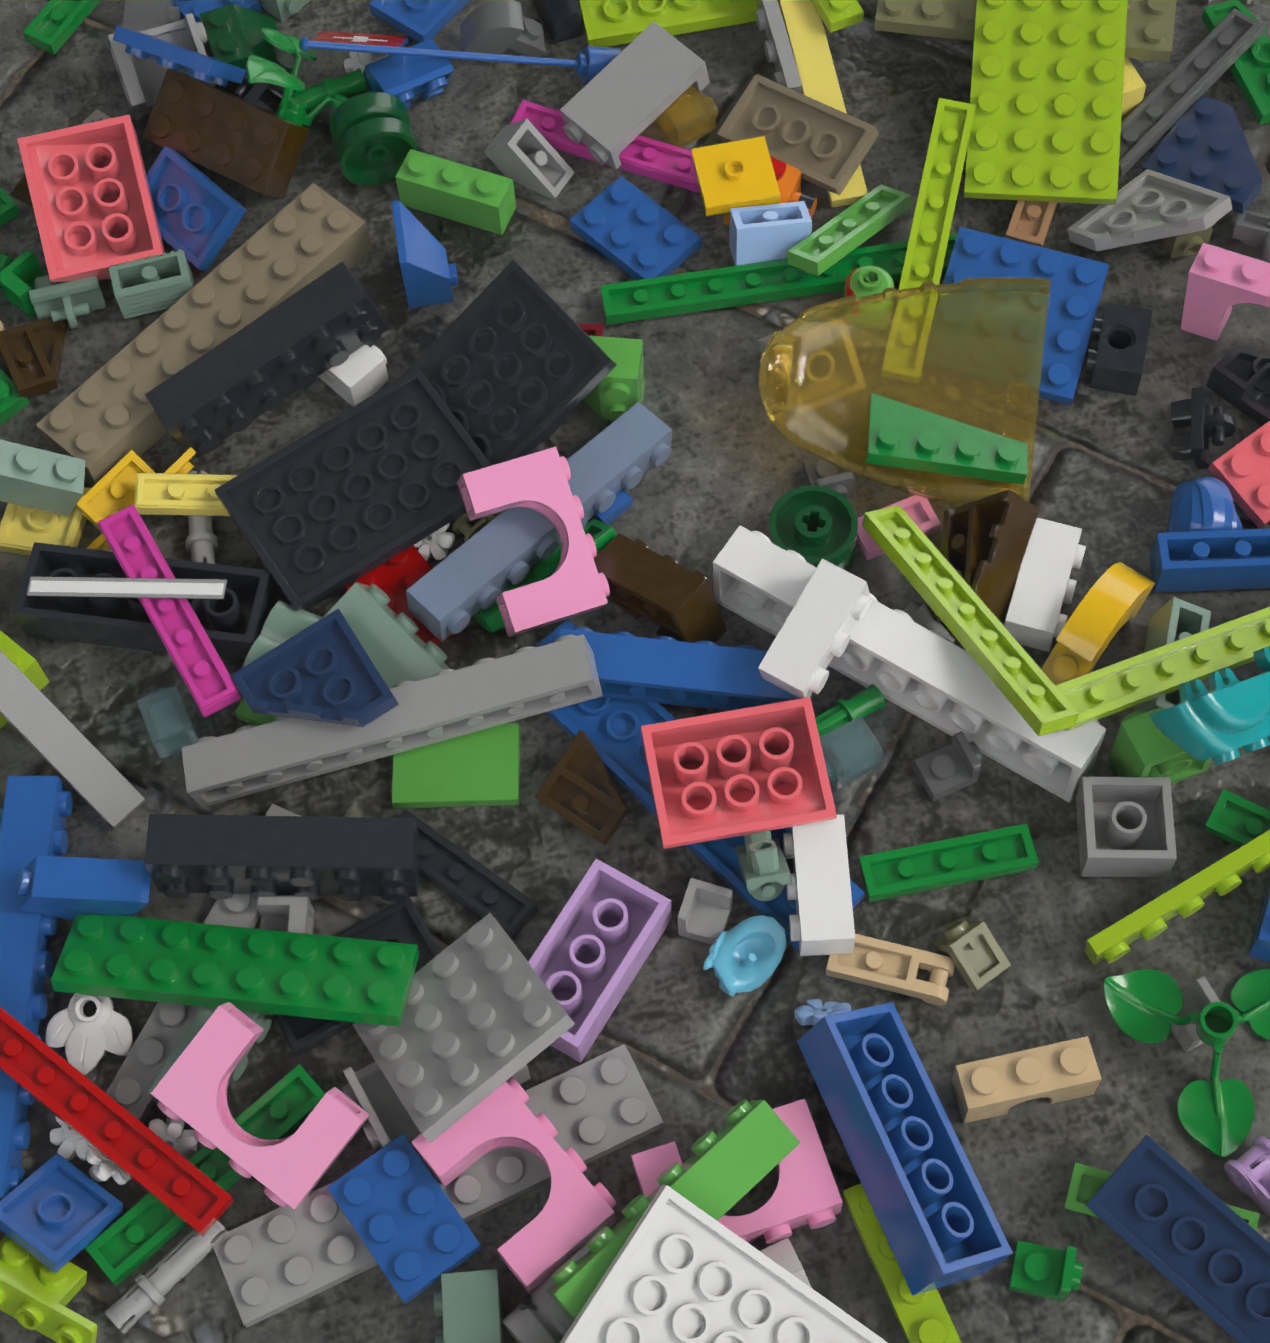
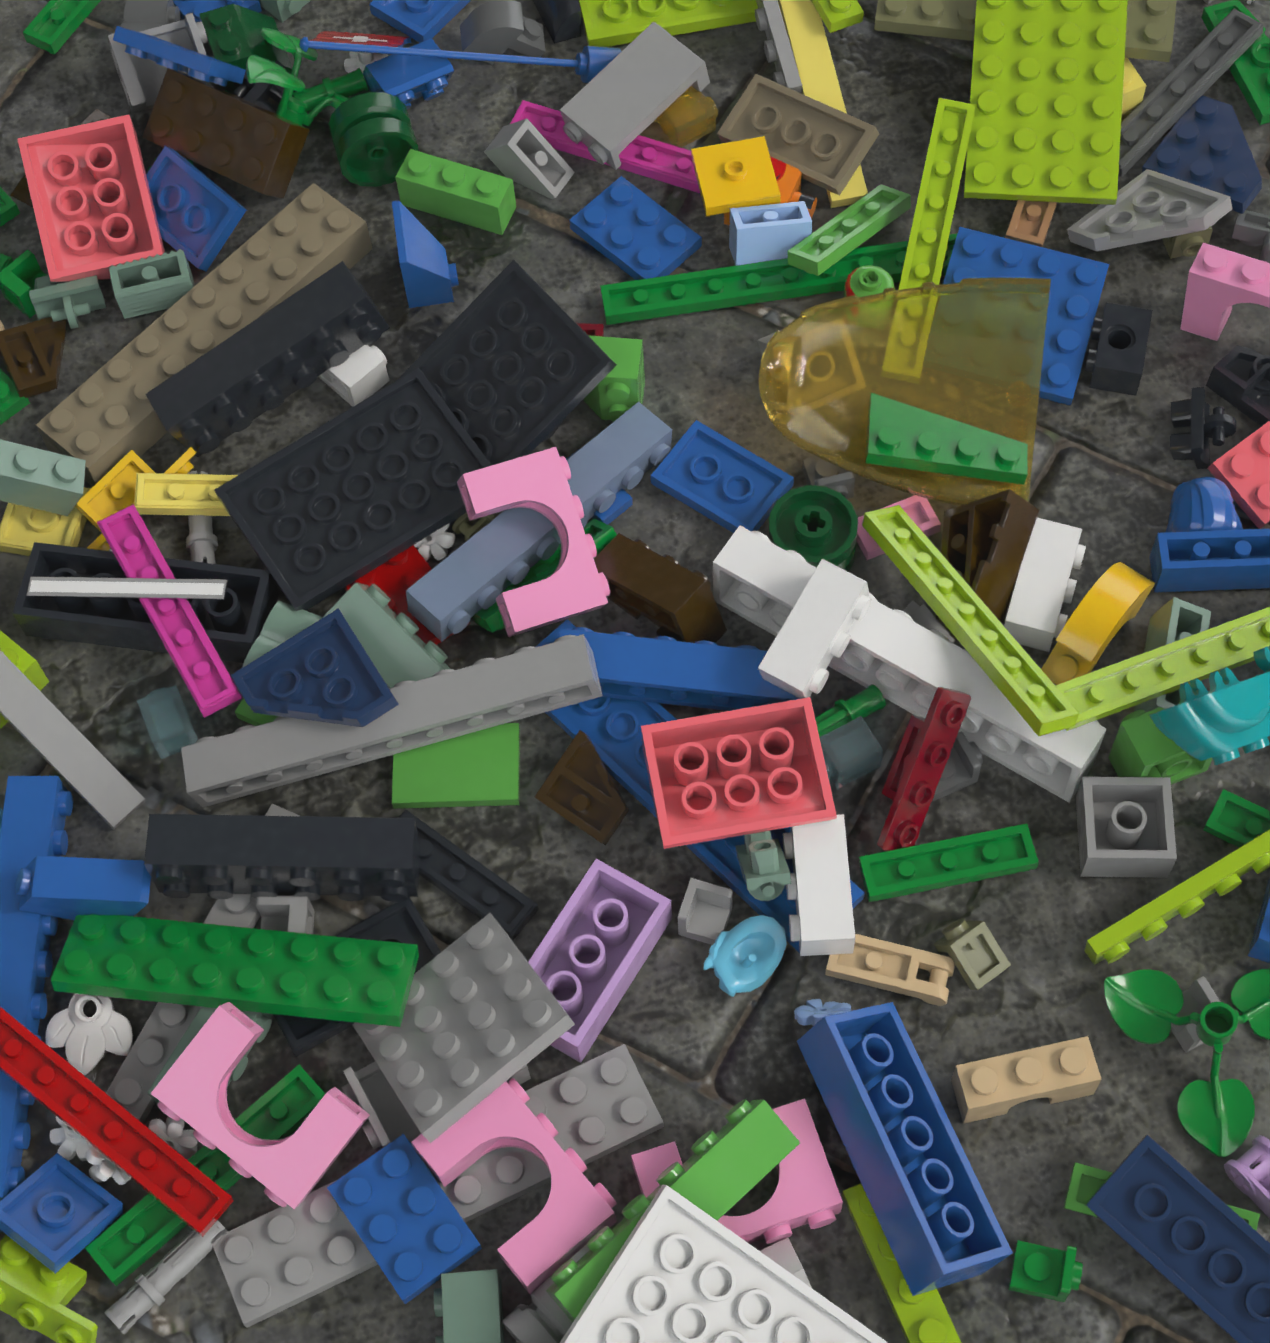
none -> blue plate [650,420,794,533]
none -> dark red bracket [877,687,971,851]

